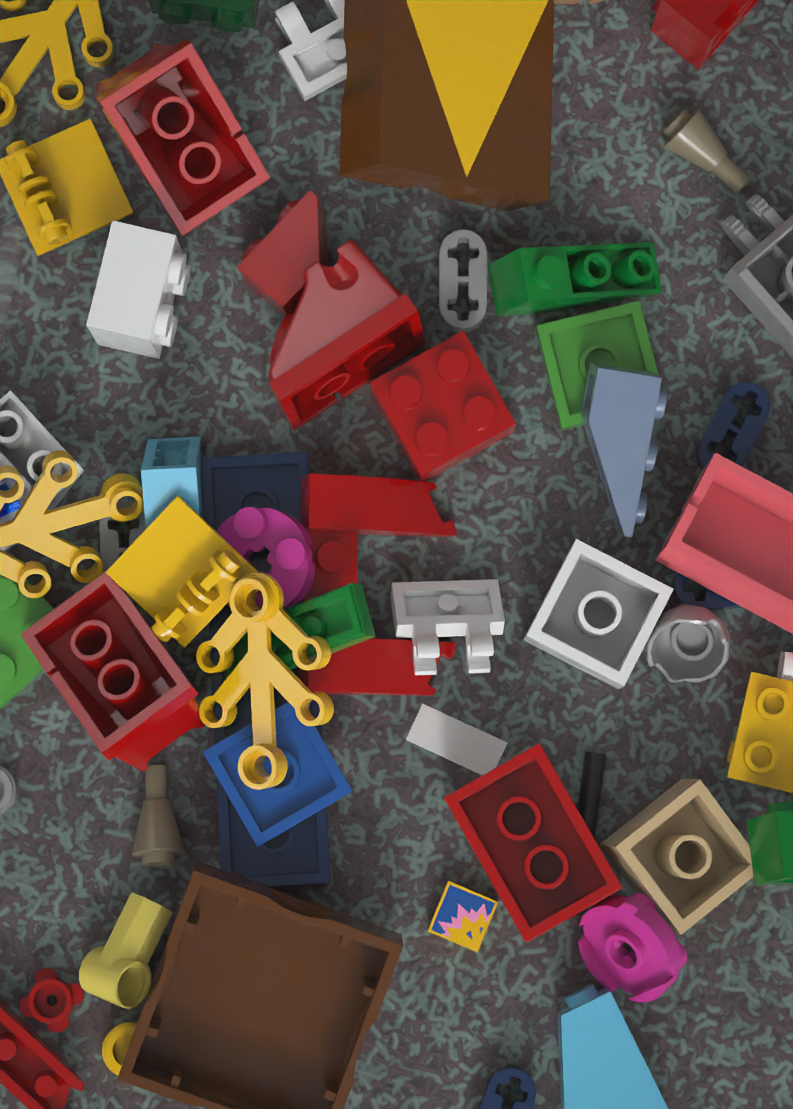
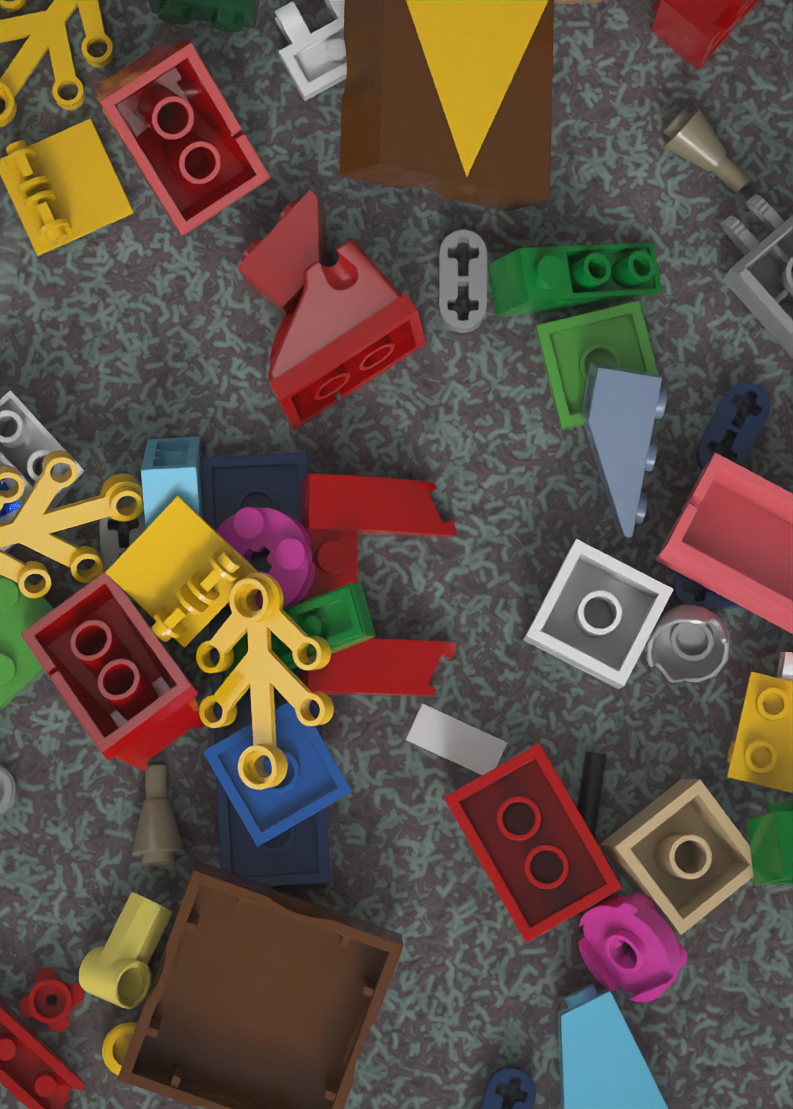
white brick [86,220,190,359] -> none
red brick [369,331,516,481] -> none
white plate [390,579,505,675] -> none
tile [427,881,498,953] -> none

